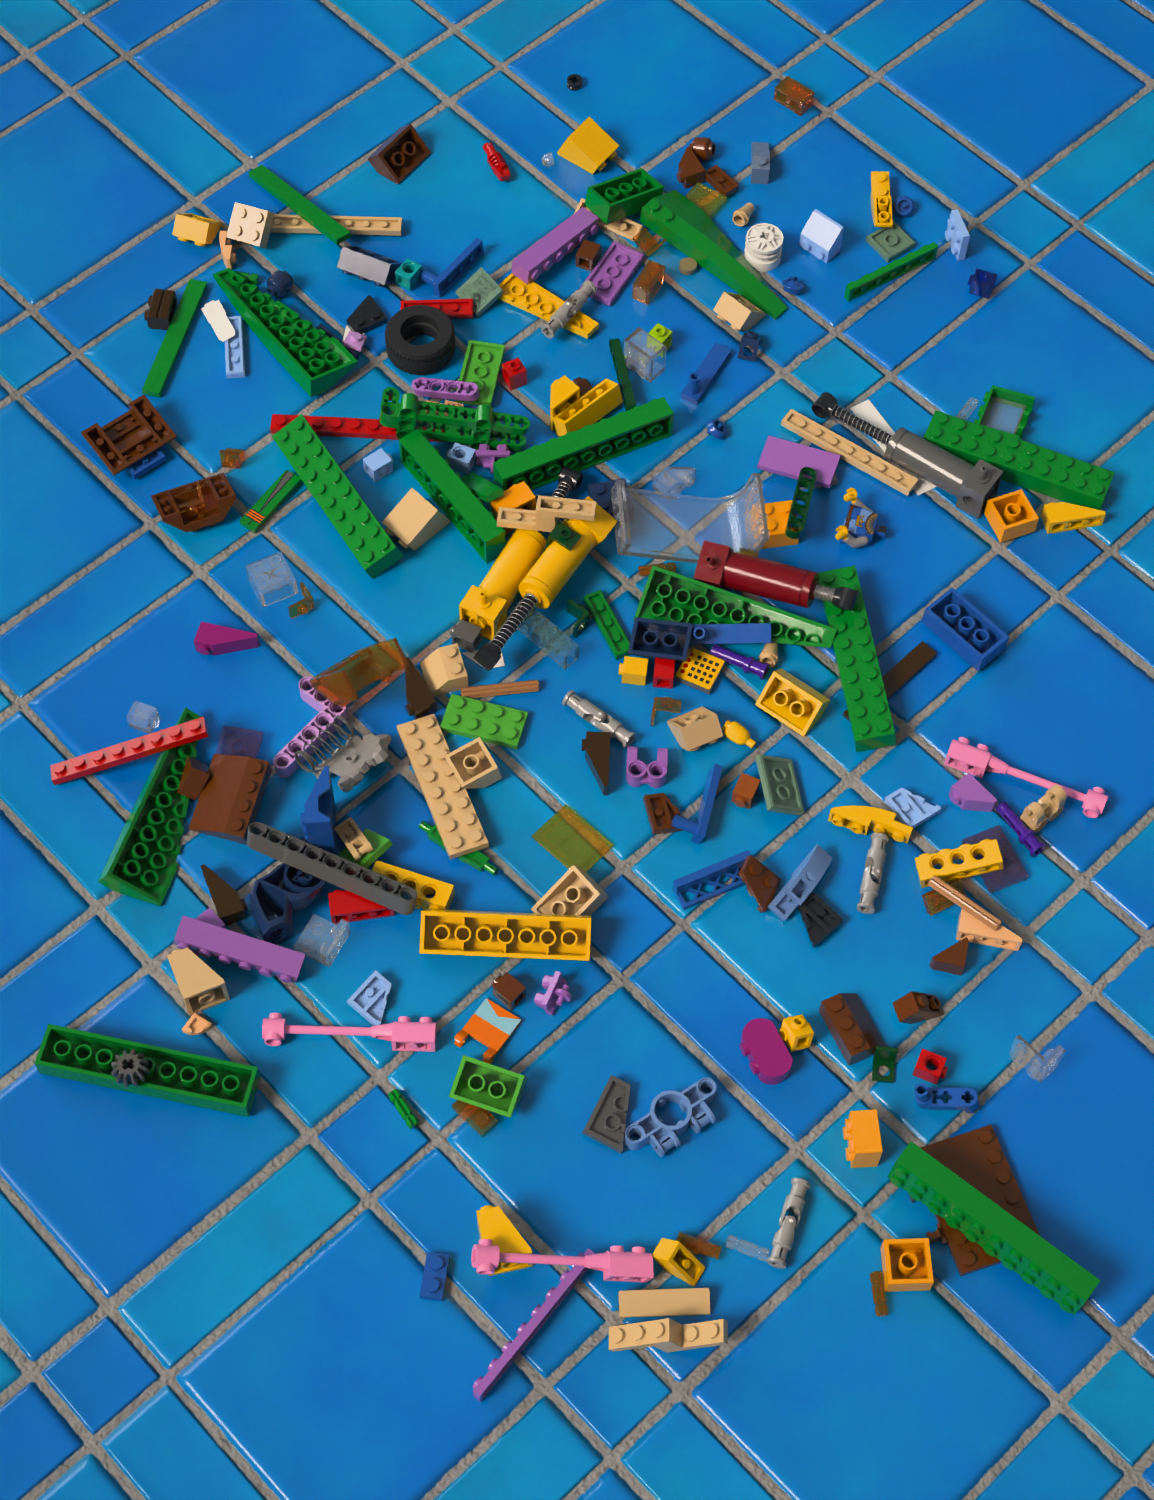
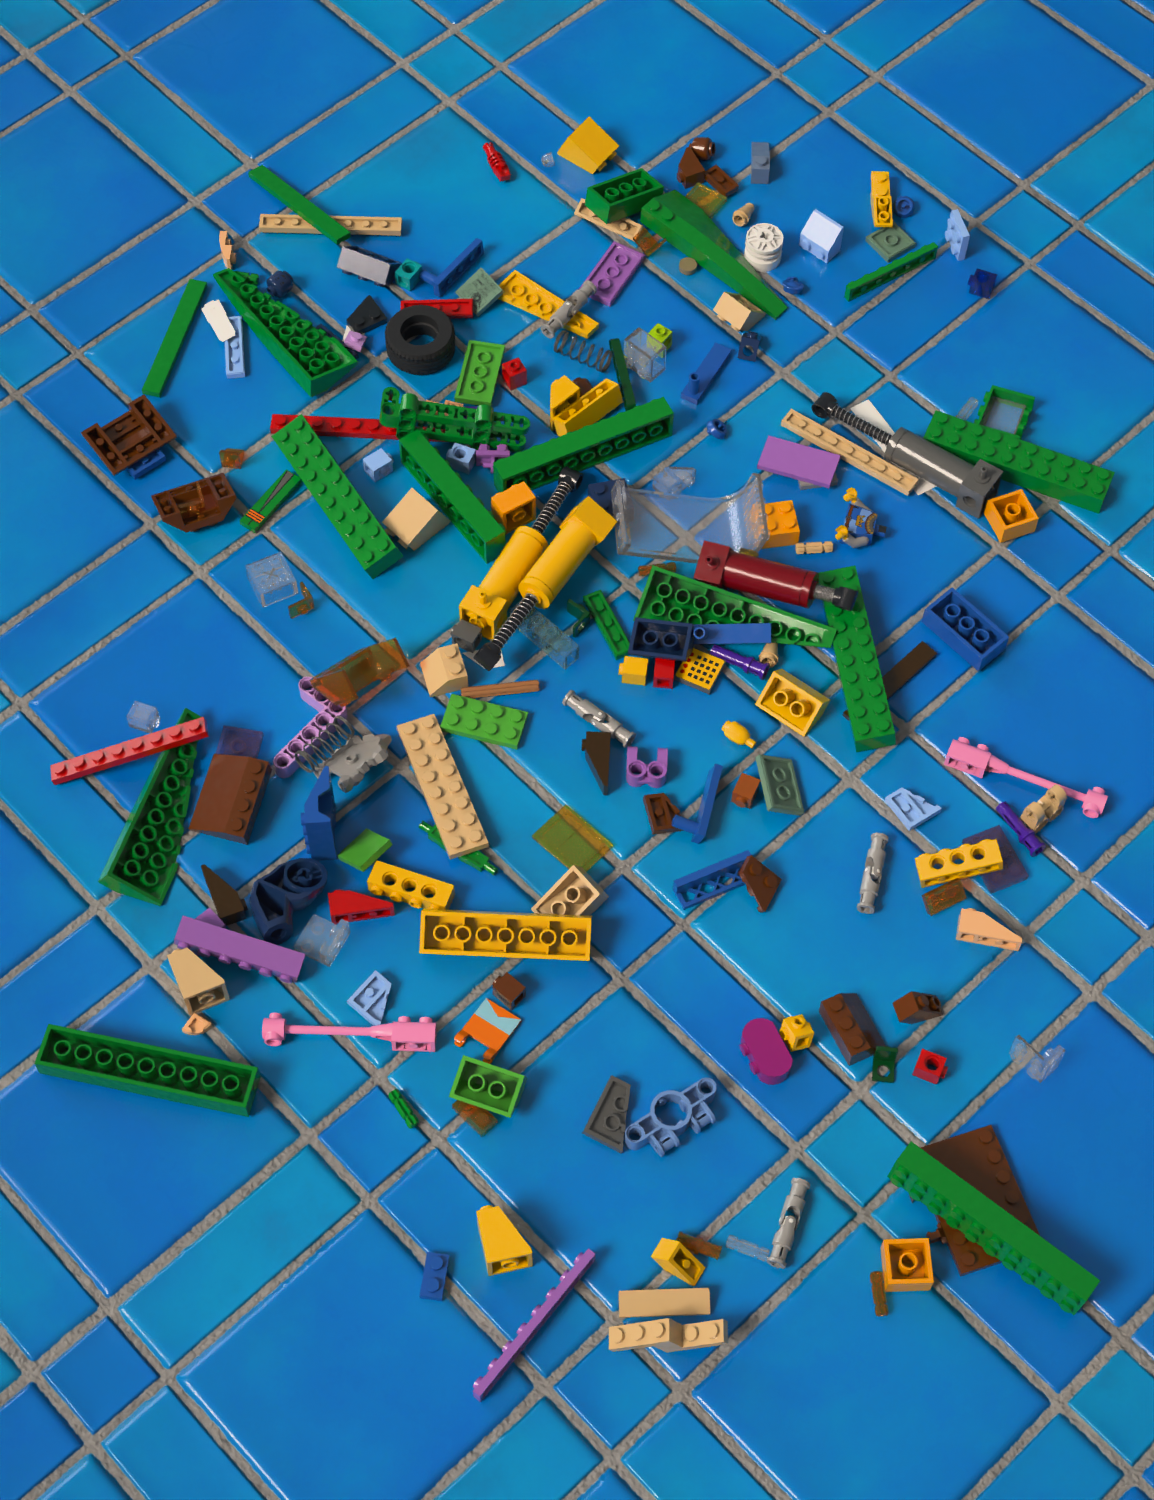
dark grey gear [111,1049,149,1087] -> none
dark brown brick [144,289,177,330] -> none
yellow slope [172,213,222,247] -> none
reddish brown slope [177,756,210,800] -> none
magenta slope [194,622,260,655] -> none
tan brick [226,202,275,249] -> none
dark grey beam [247,822,417,915] -> none
tan plate [335,817,374,861] -> none
reddish brown slope [367,124,431,184] -> none
dark brown slope [405,657,437,720] -> none
medium lavender beam [411,377,480,401] -> none
tan slope [444,737,502,789] -> none
green tile [461,472,504,503] -> none
bright pink bar [471,1239,654,1283] -> none
tan bracket [497,495,596,532] -> none
medium lavender brick [511,207,599,285] -> none
medium lavender hips [534,971,572,1016] -> none
dark green bracket [545,522,581,551] -> none
black bush [567,74,582,91] -> none
reddish brown brick [576,239,601,272] -> none
clear orange brick [632,260,666,305] -> none
clear orange bracket [651,697,681,726] -> none
tan slope [667,706,723,751] -> none
medium blue slope [767,844,832,921] -> none
clear orange brick [774,76,815,116] -> none
dark green beam [785,467,817,539] -> none
black wing [798,892,843,948] -> none
yellow slope [828,805,913,844] -> none
light orange brick [843,1109,883,1168] -> none
blue beam [914,1083,980,1114] -> none
medium nougat axle [928,875,1002,931] -> none
reddish brown slope [929,937,969,975] -> none
medium lavender slope [948,773,998,812] -> none
yellow slope [1041,502,1106,534] -> none
none -> dark grey piece [554,330,612,373]
none -> tan axle [795,541,833,554]

